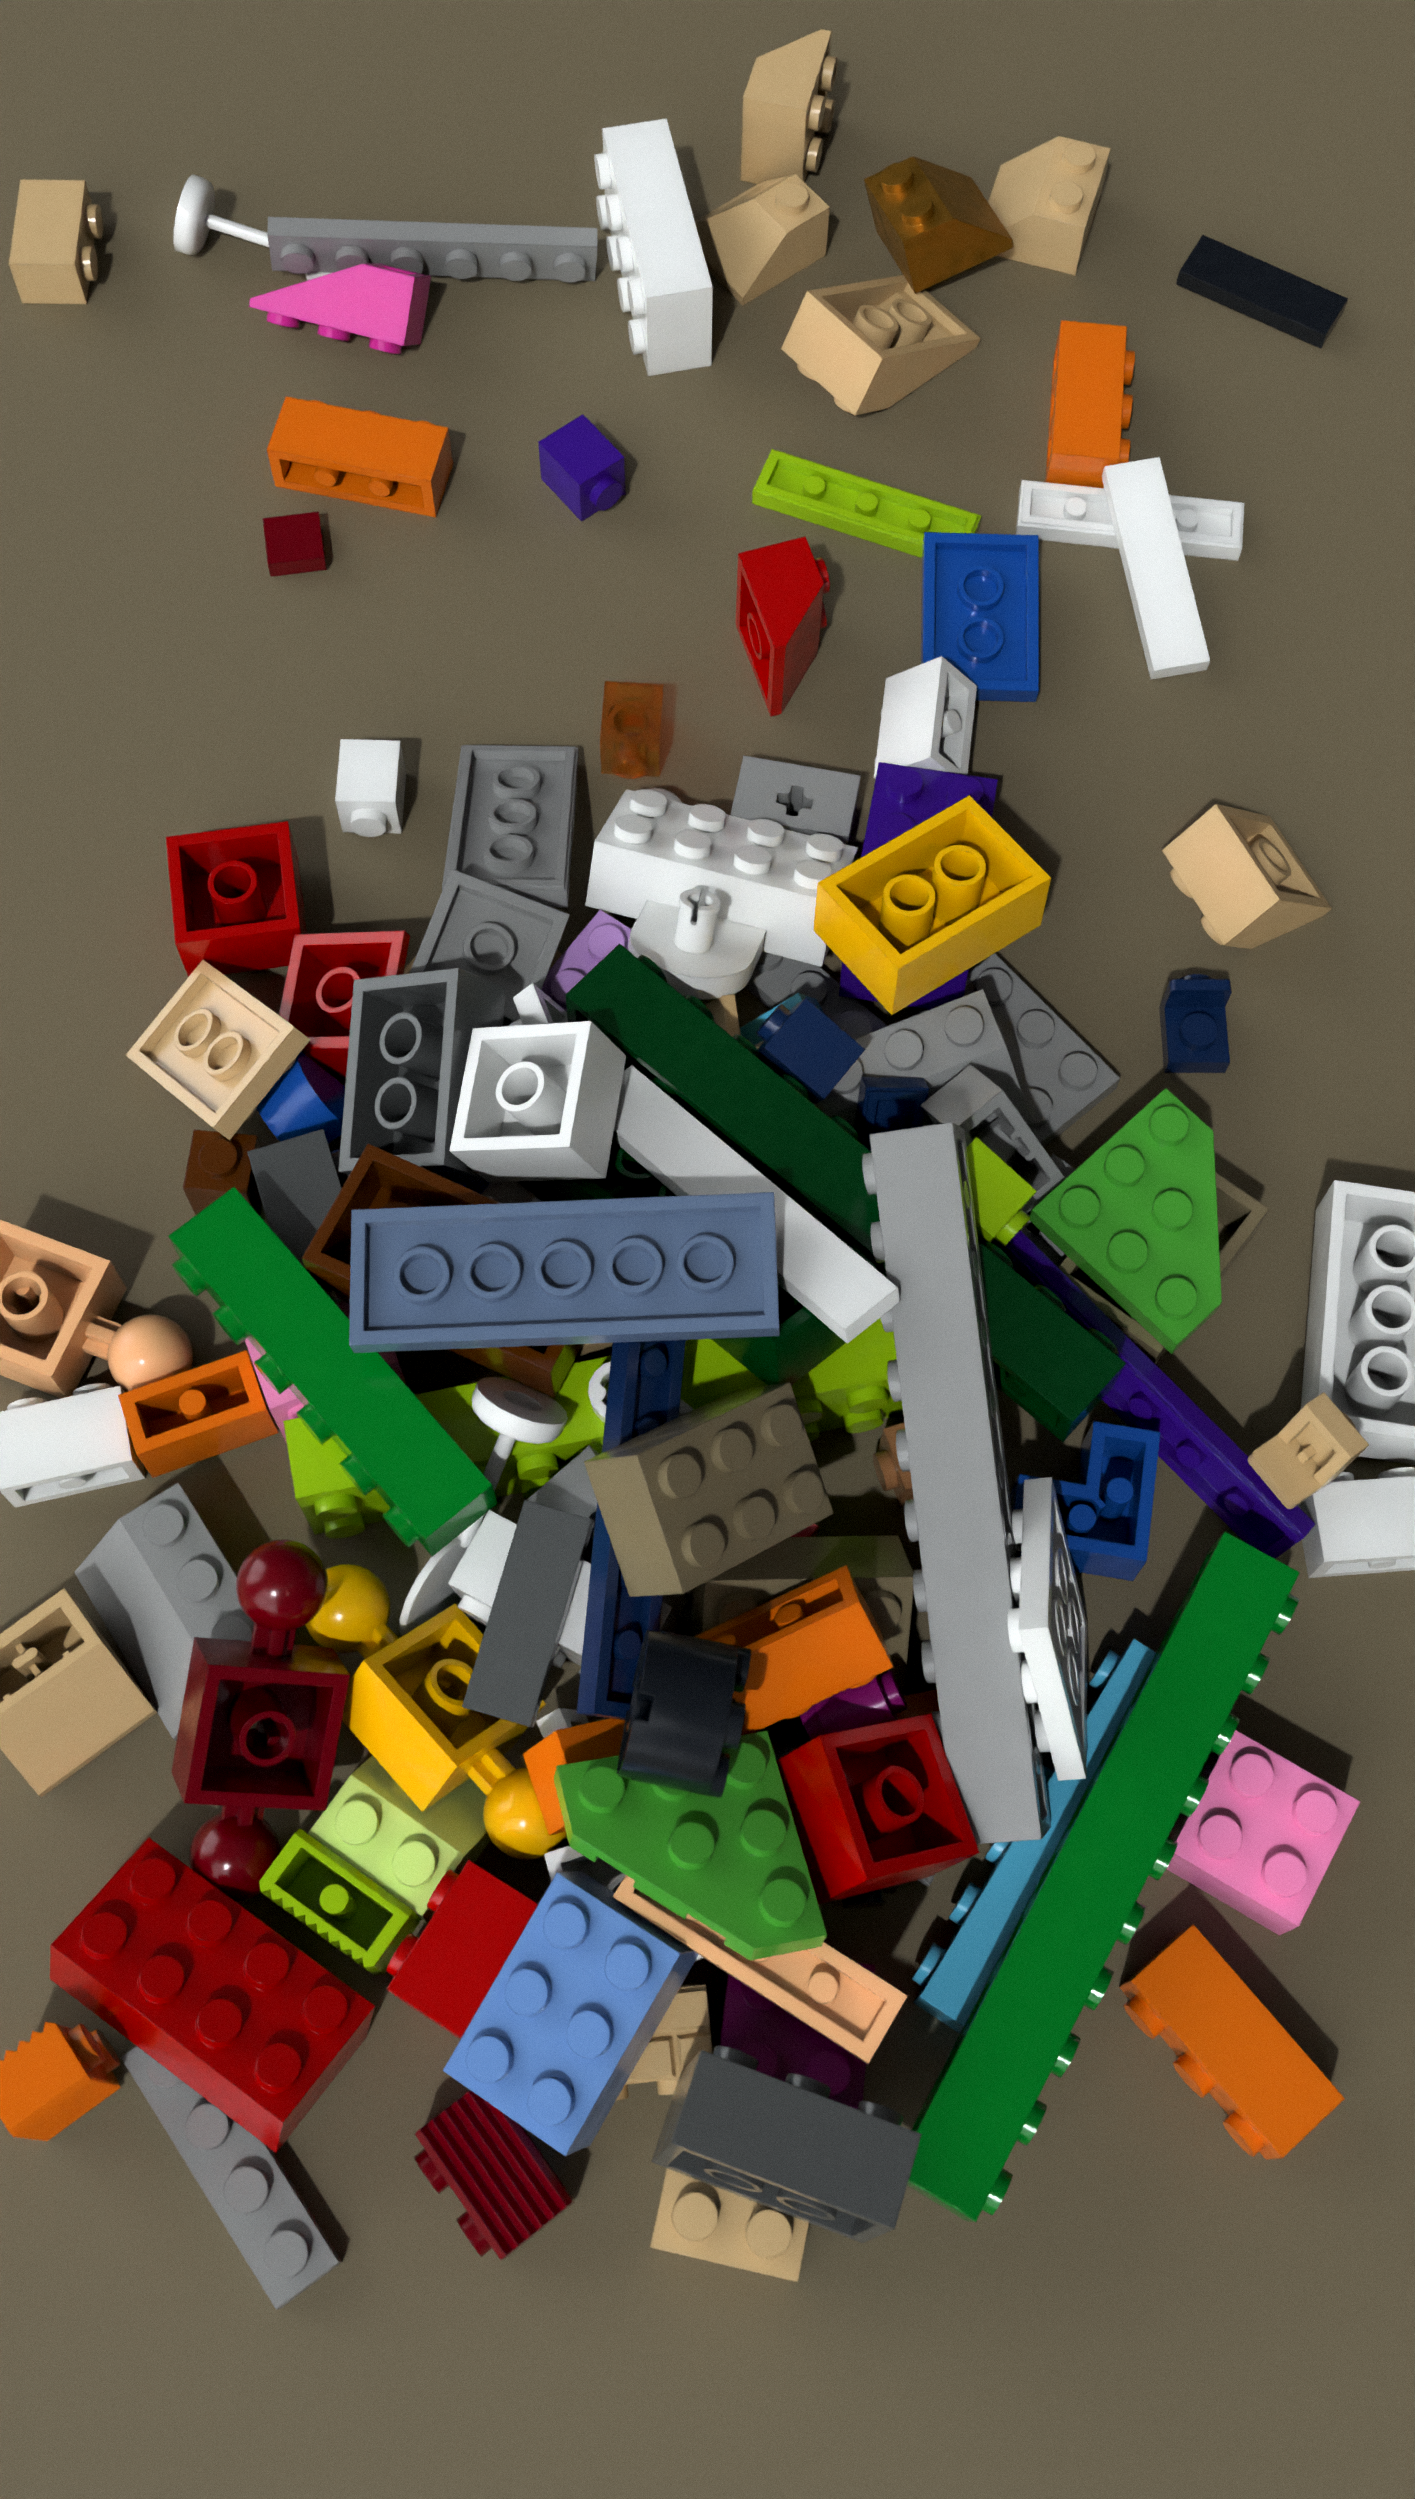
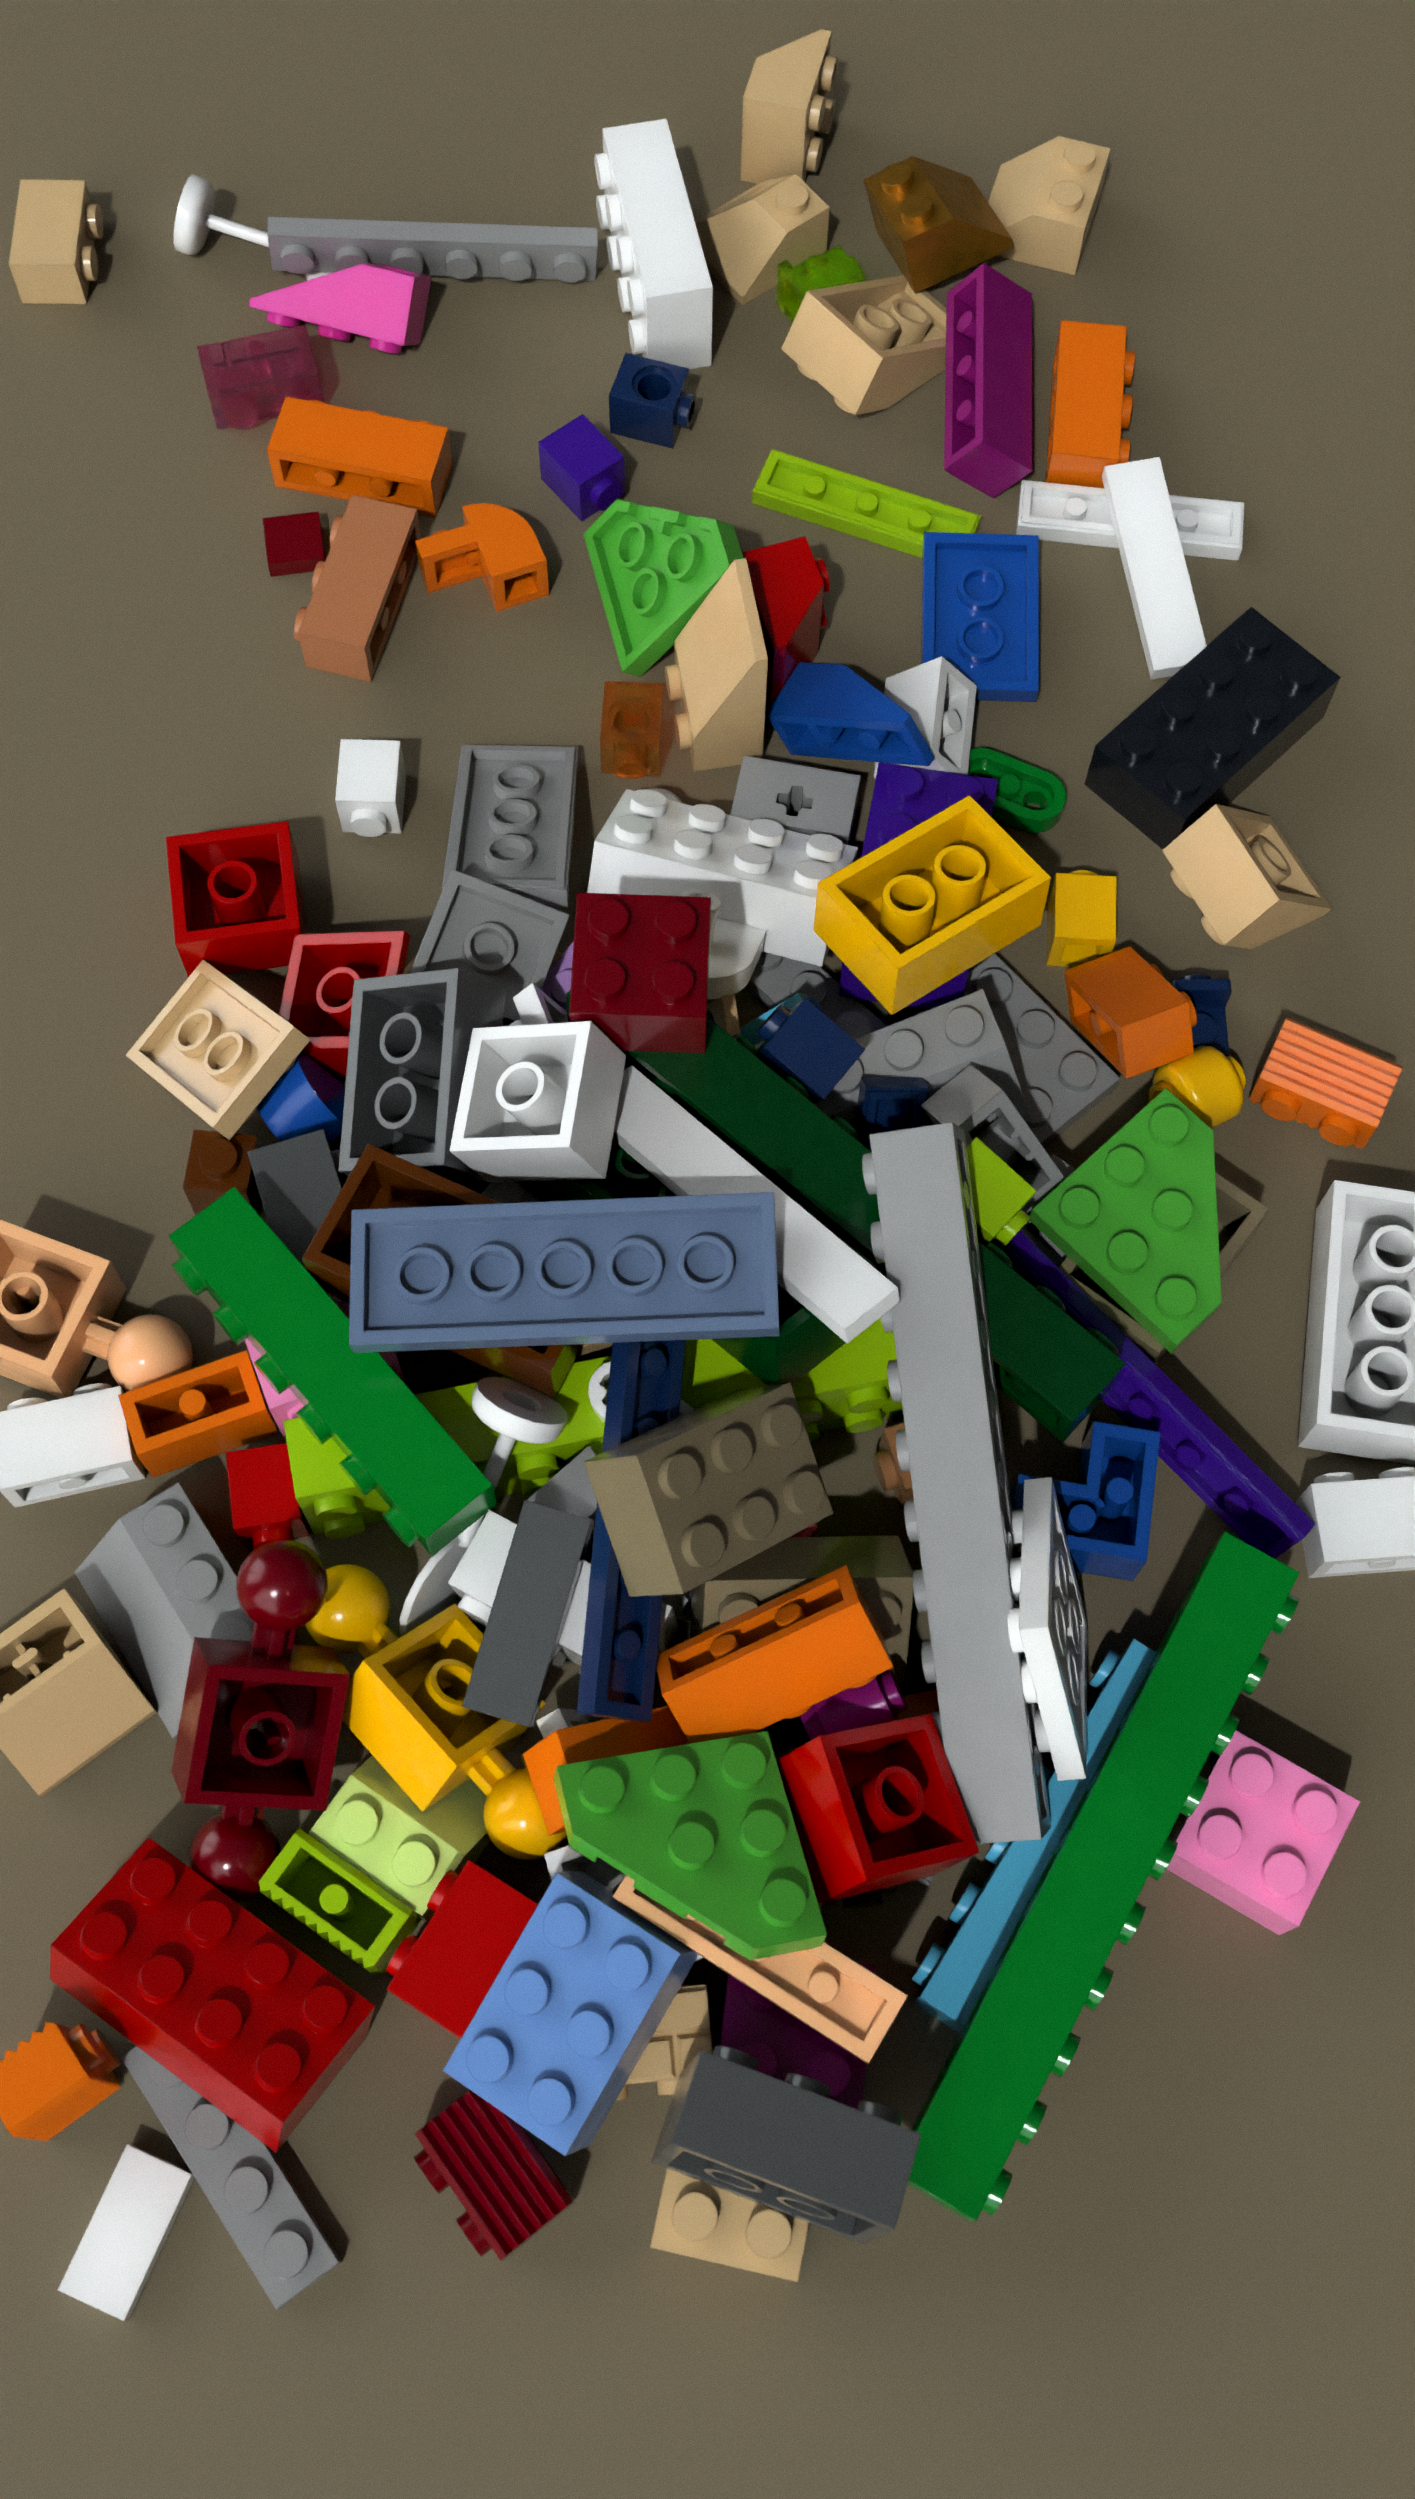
black brick [617,1630,751,1798] -> none
orange brick [1119,1924,1345,2160] -> none
black tile [1176,235,1348,348] -> none
tan bracket [1247,1392,1369,1509] -> none
none -> white tile [58,2144,195,2321]
none -> clear pink brick [197,325,324,430]
none -> red brick [226,1443,310,1549]
none -> nougat brick [294,494,421,682]
none -> orange brick [415,503,549,612]
none -> dark red brick [569,893,711,1054]
none -> bright green plate [583,499,743,677]
none -> dark blue brick [609,353,696,449]
none -> tan slope [665,558,768,772]
none -> blue slope [765,662,935,766]
none -> clear neon green brick [776,245,864,323]
none -> magenta brick [944,263,1032,499]
none -> green plate [968,748,1066,833]
none -> yellow brick [1046,870,1117,968]
none -> orange brick [1064,946,1197,1079]
none -> black brick [1084,607,1341,850]
none -> yellow head [1149,1046,1246,1129]
none -> orange brick [1249,1017,1403,1148]

